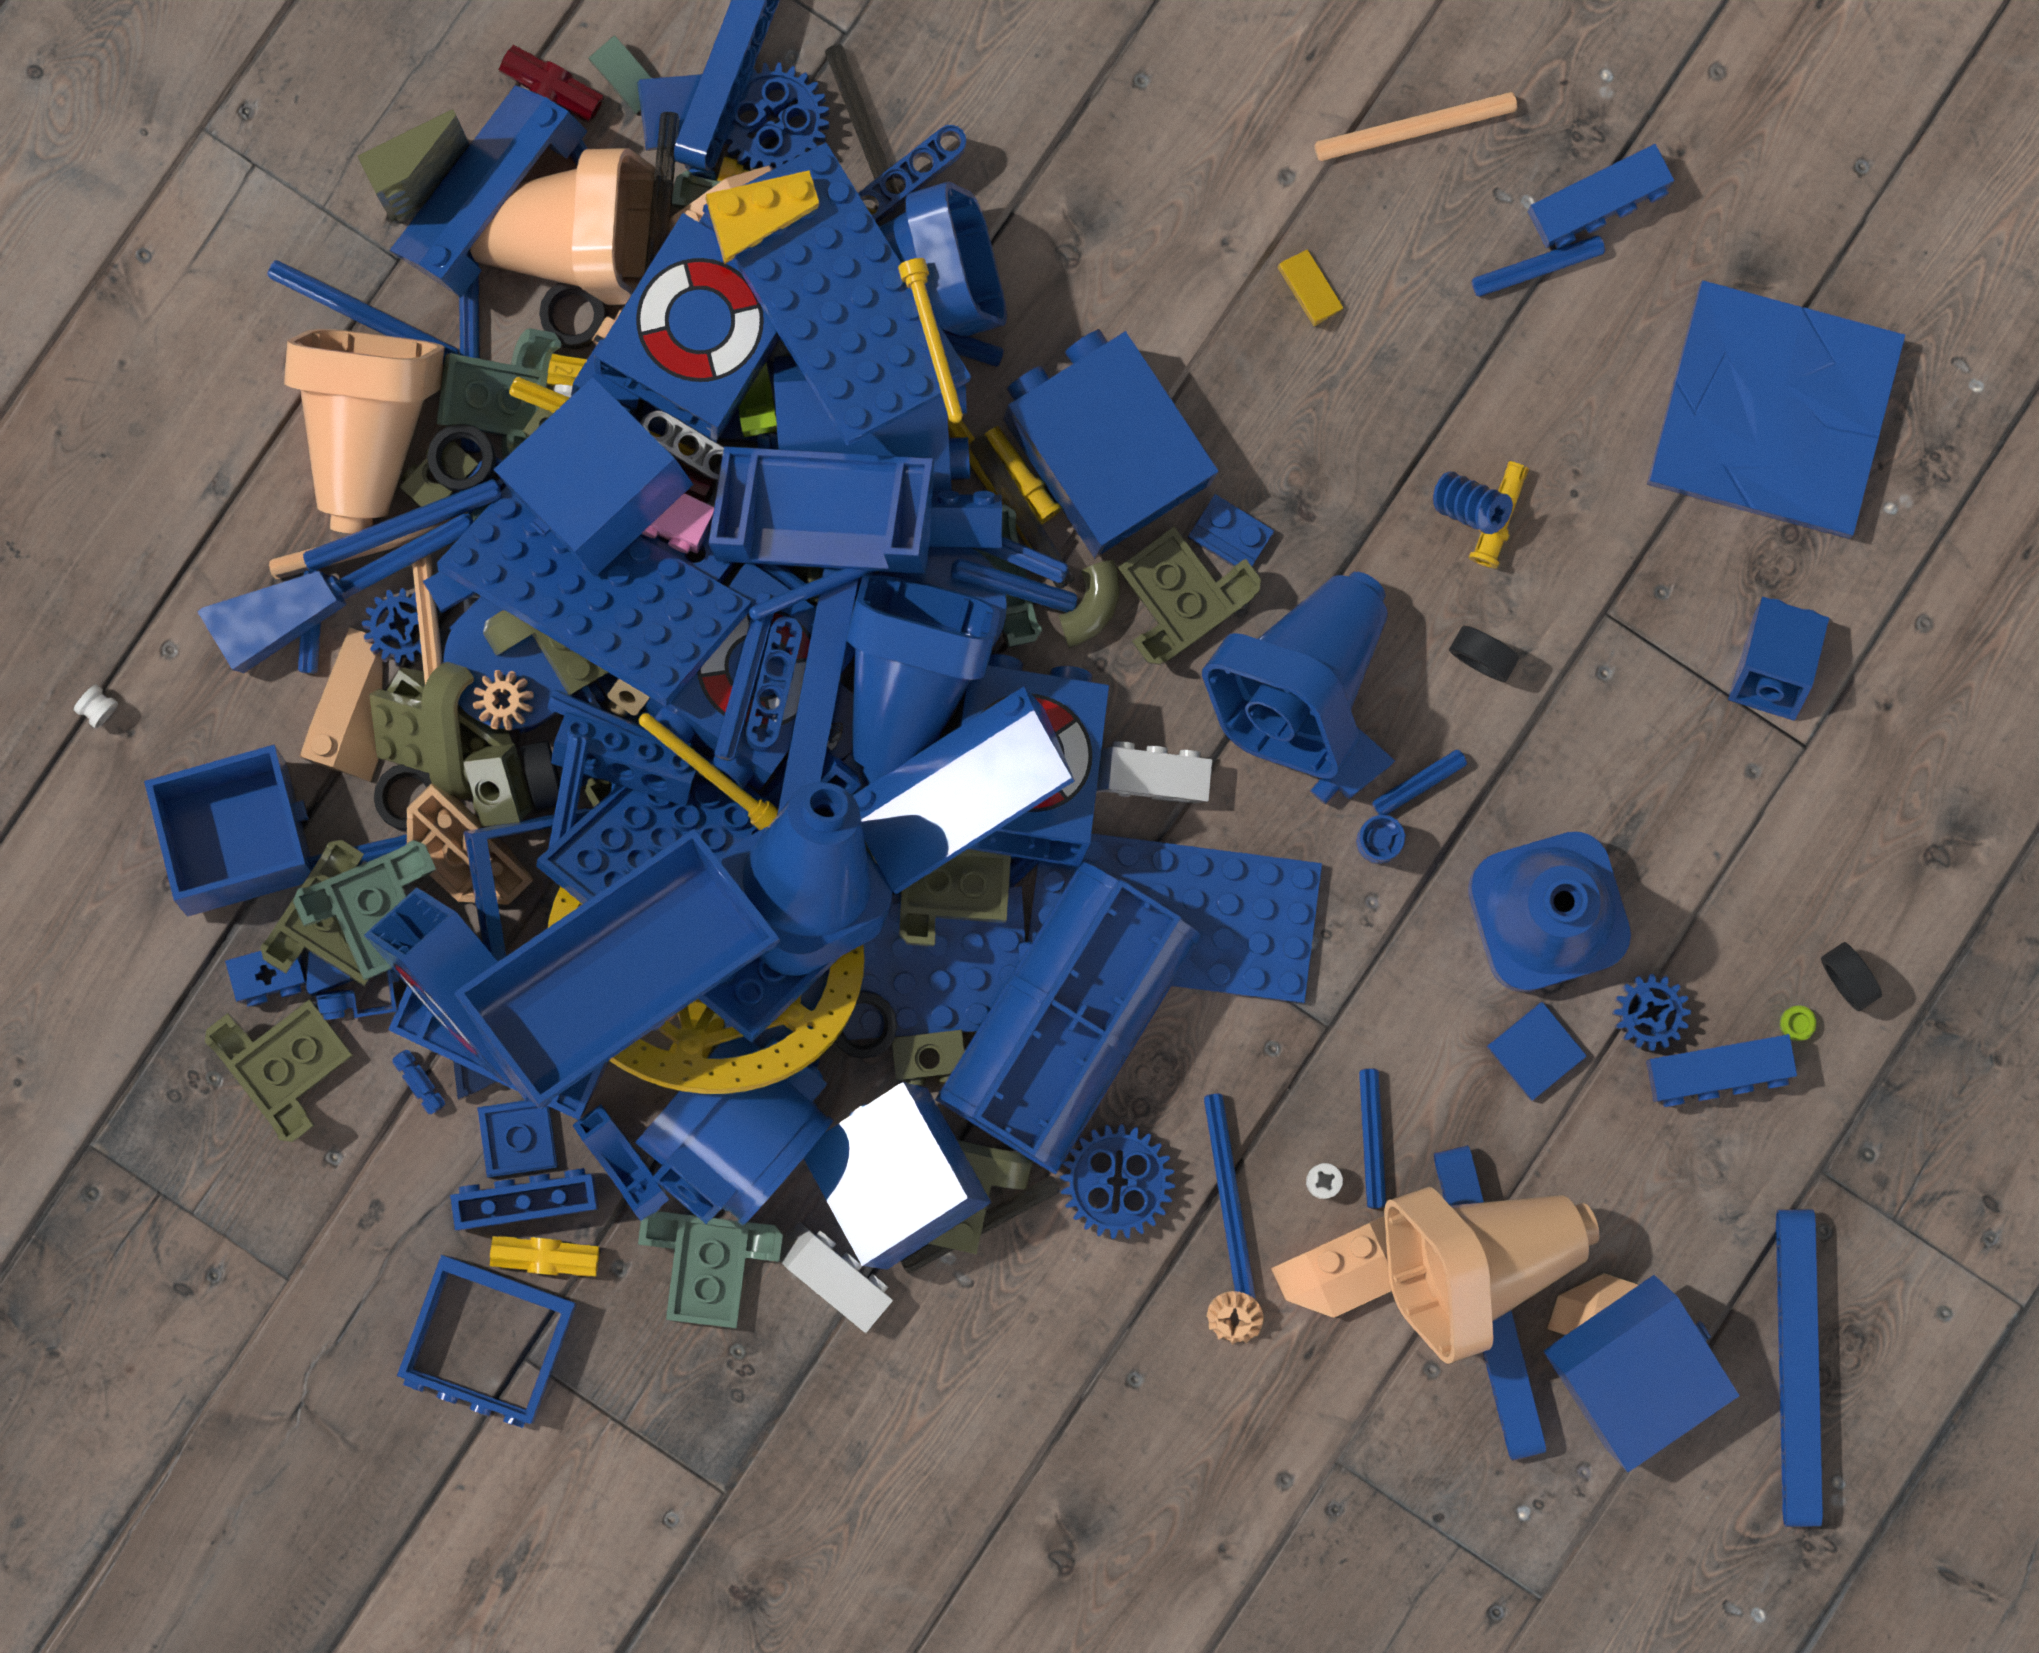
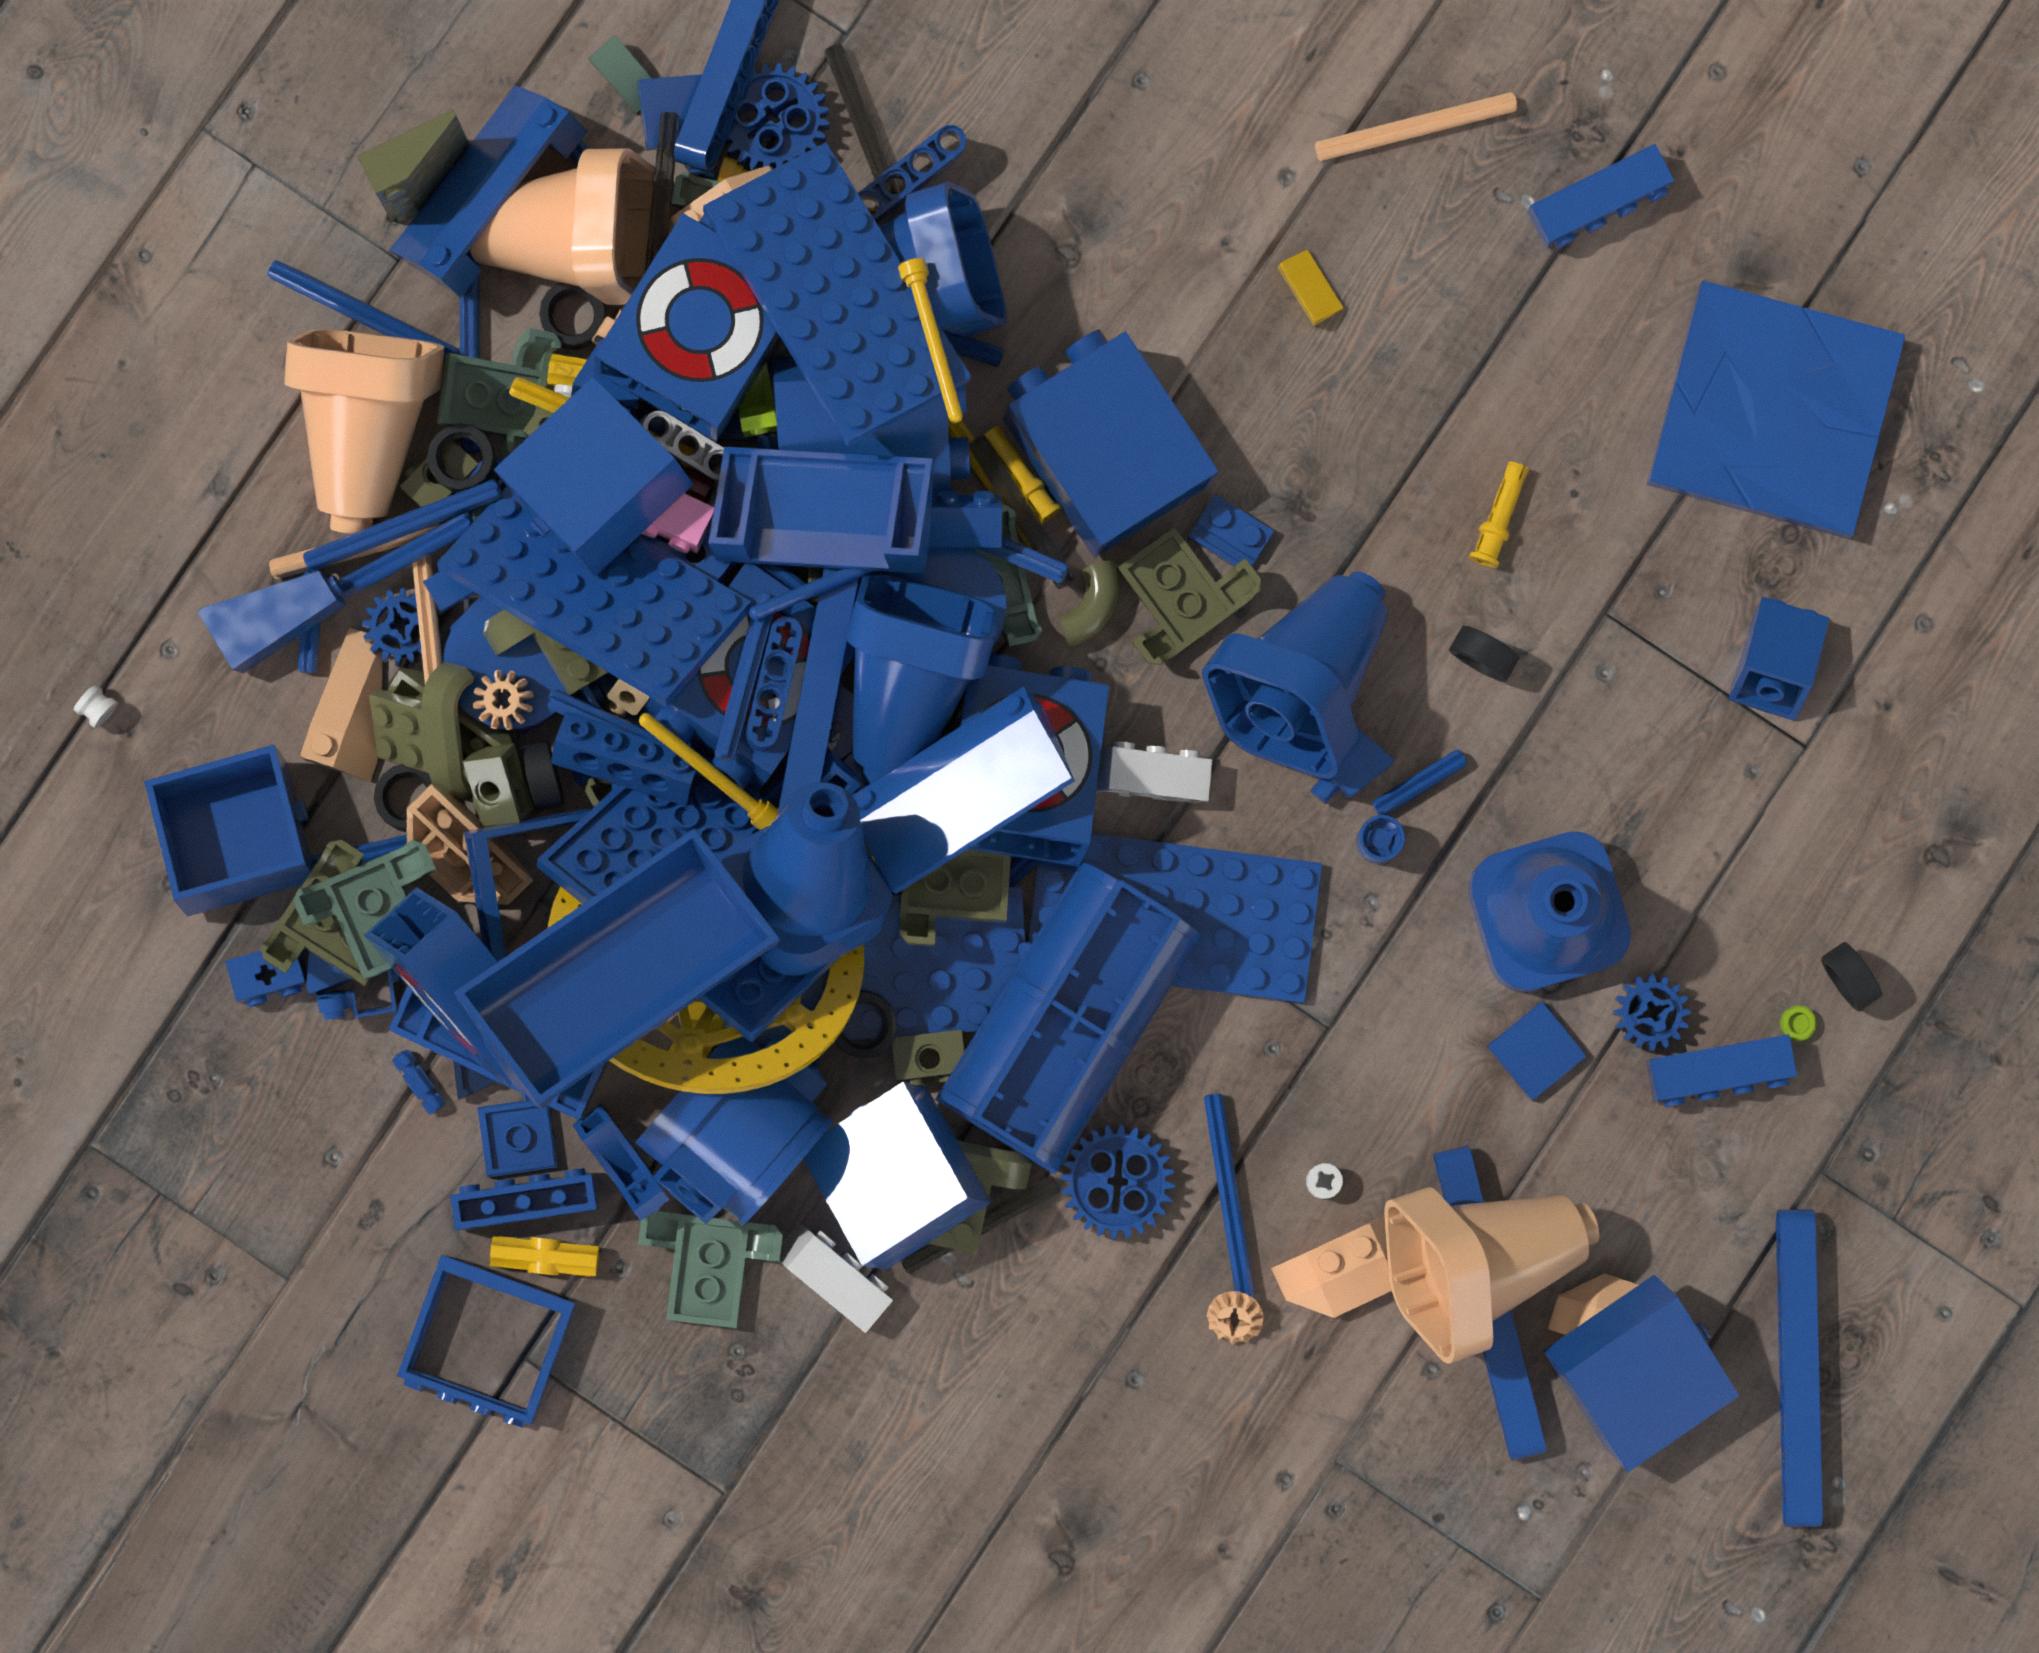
olive piece [205,999,354,1142] -> none
dark red piece [498,44,604,123] -> none
blue axle [548,733,589,849] -> none
yellow wing [706,170,819,264] -> none
blue axle [950,558,1077,612] -> none
blue axle [1359,1068,1386,1209] -> none
blue piece [1433,471,1513,534] -> none
blue axle [1471,236,1605,297] -> none

